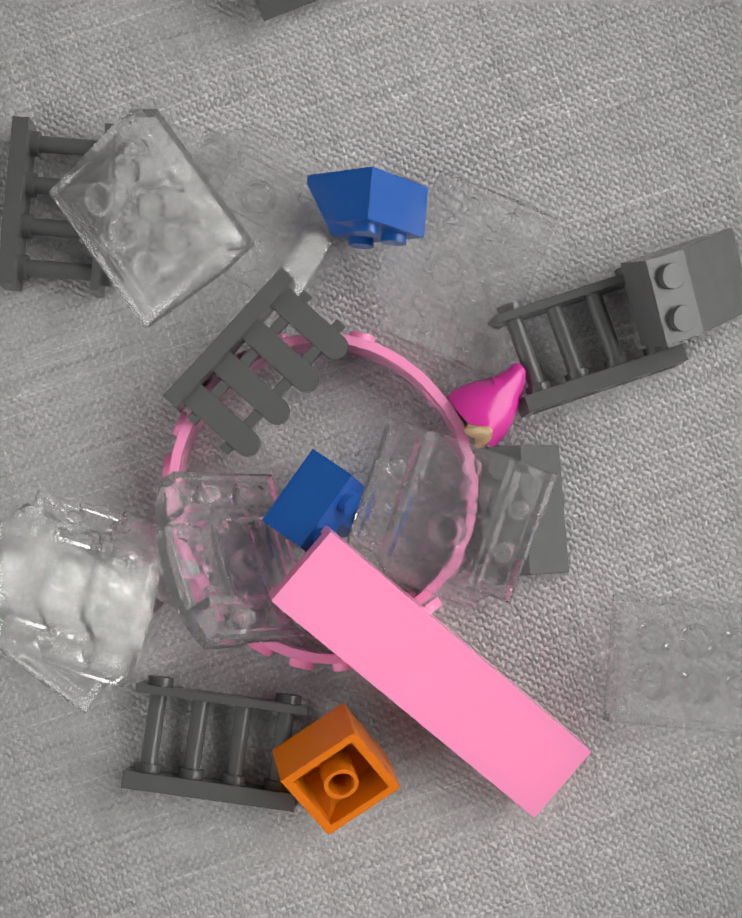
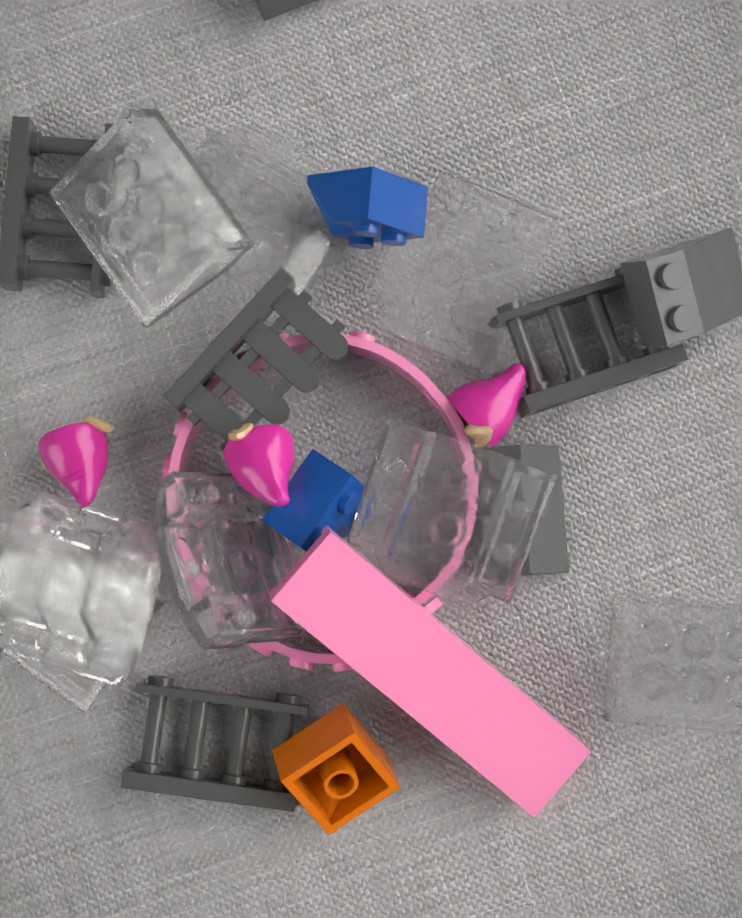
none -> dark pink hat [38,417,112,507]
none -> dark pink hat [223,423,295,506]

